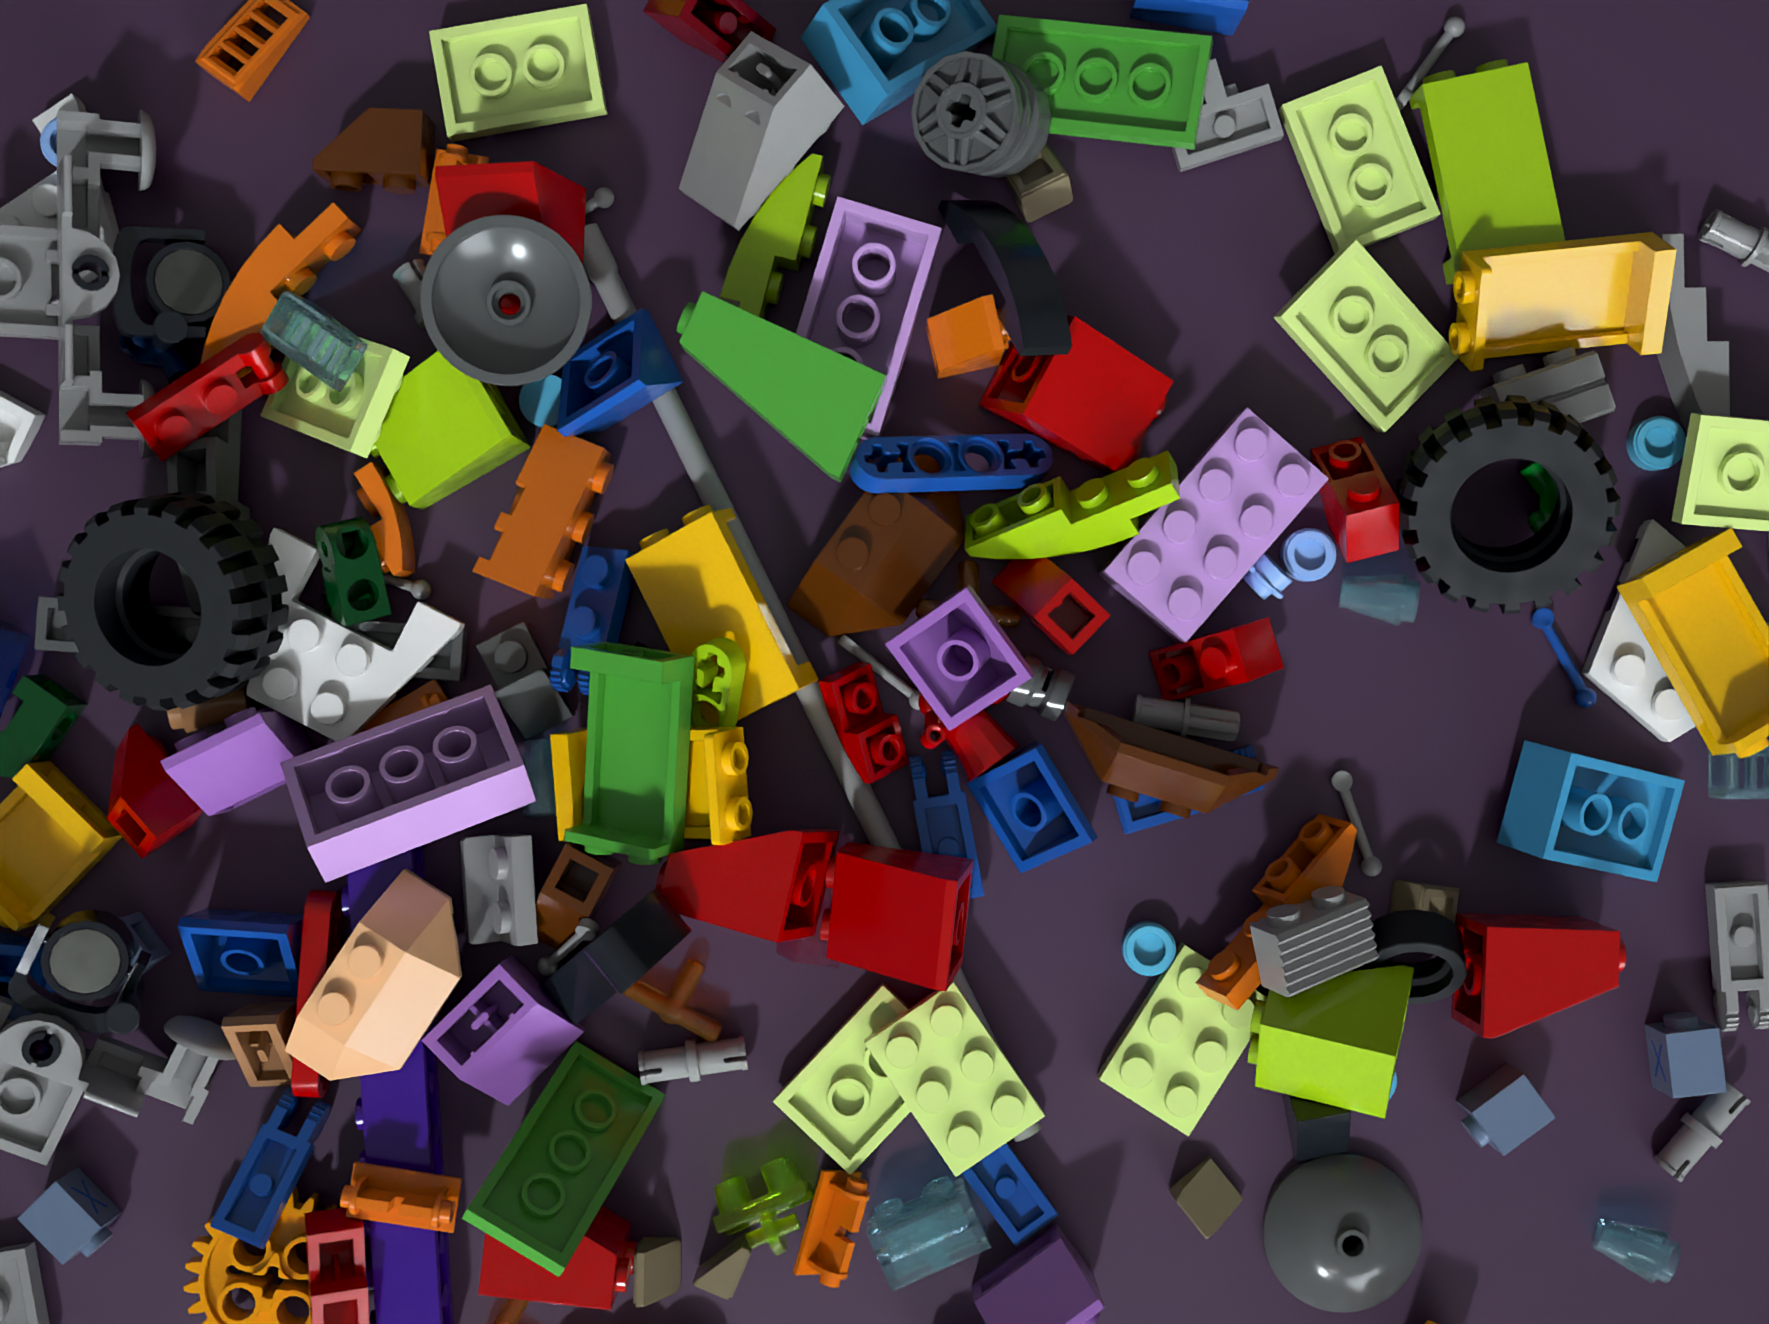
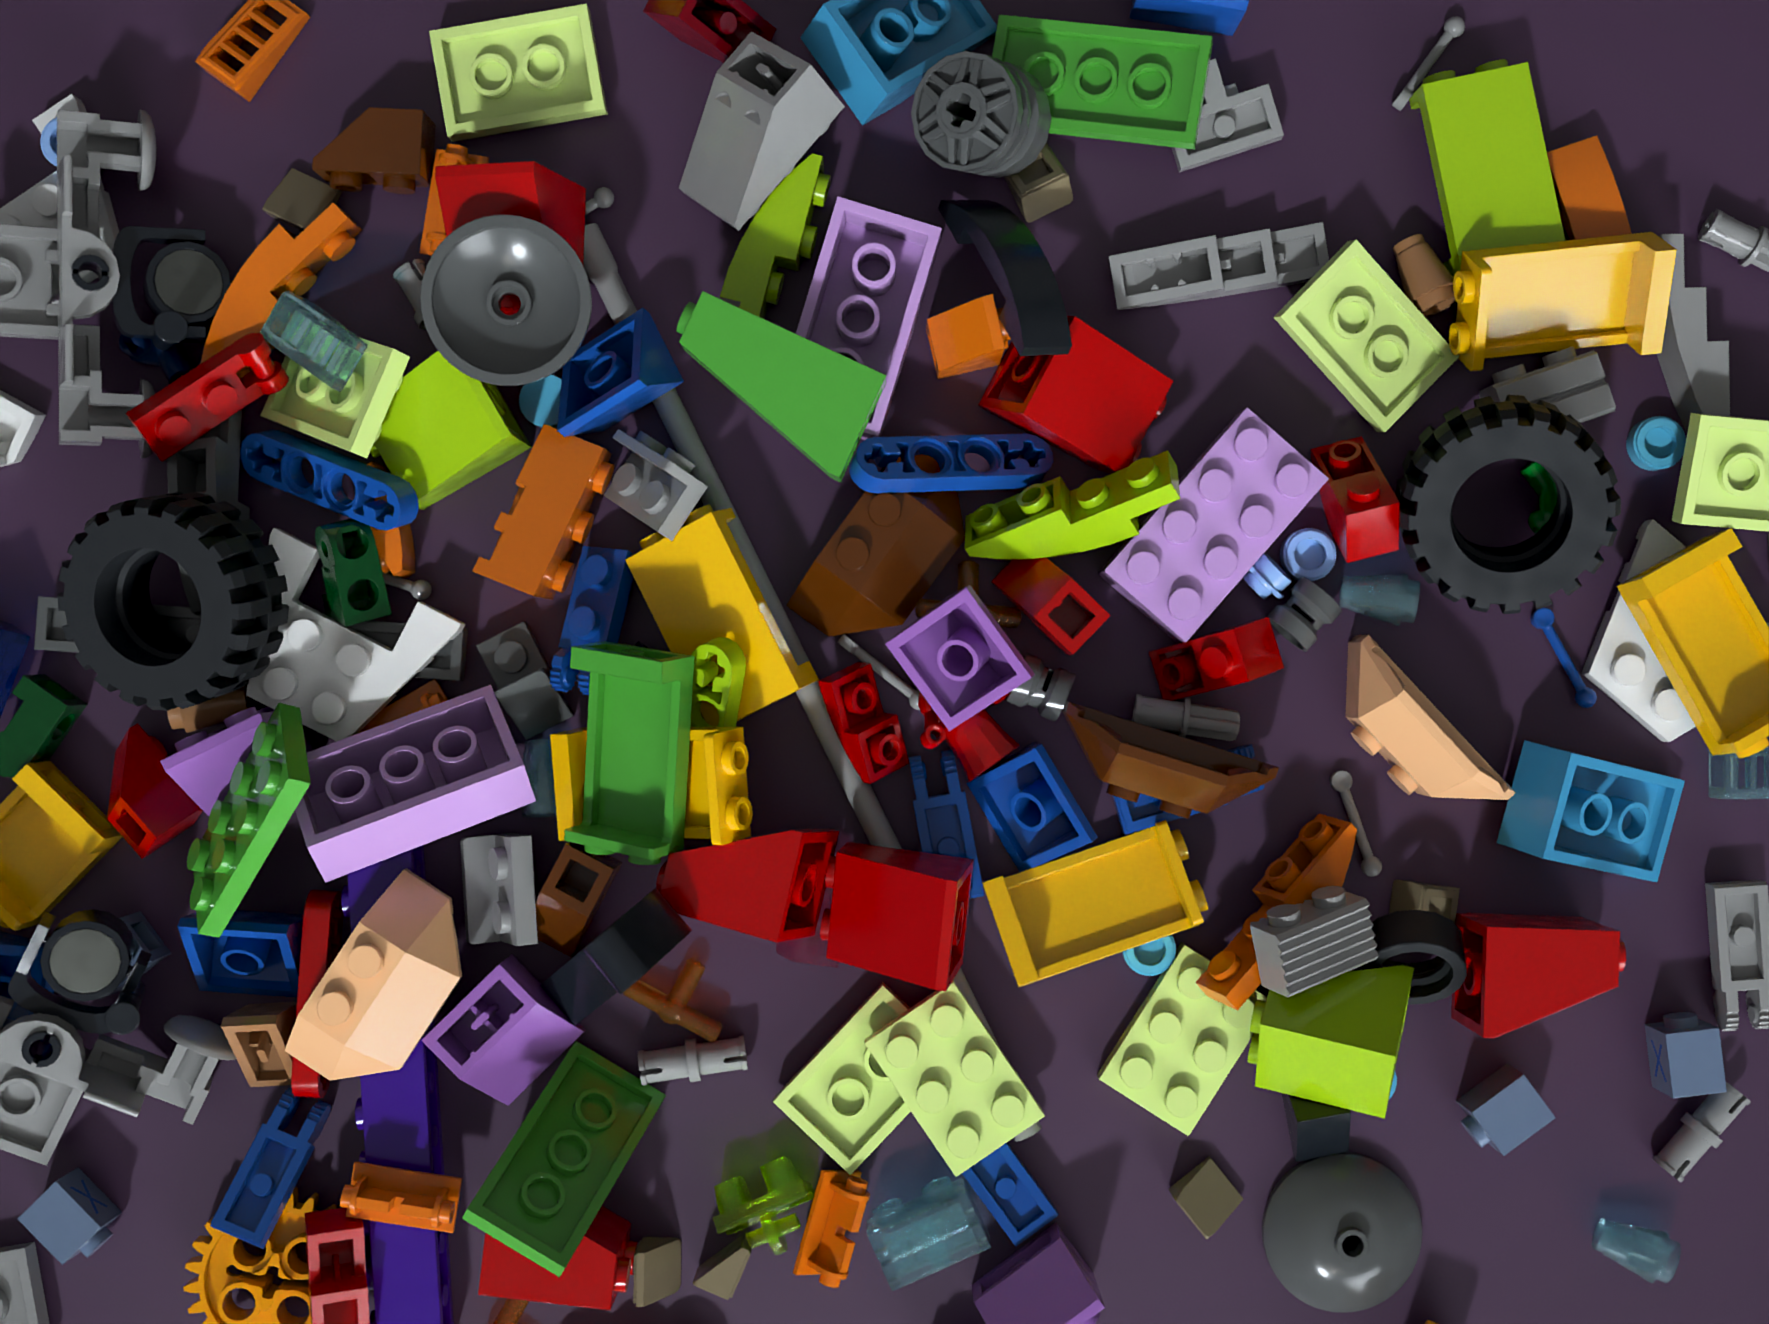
light grey hinge [537,918,600,976] -> none
yellowish green plate [1278,65,1440,254] -> none
none -> bright green plate [187,703,311,938]
none -> blue beam [240,429,419,531]
none -> dark tan slope [262,168,342,231]
none -> light grey bracket [604,429,708,541]
none -> yellow panel [983,820,1208,988]
none -> light grey slope [1109,222,1329,310]
none -> dark grey wheel [1266,577,1342,652]
none -> light nougat wedge [1345,635,1516,800]
none -> medium nougat cone [1392,234,1456,318]
none -> orange slope [1547,135,1632,240]

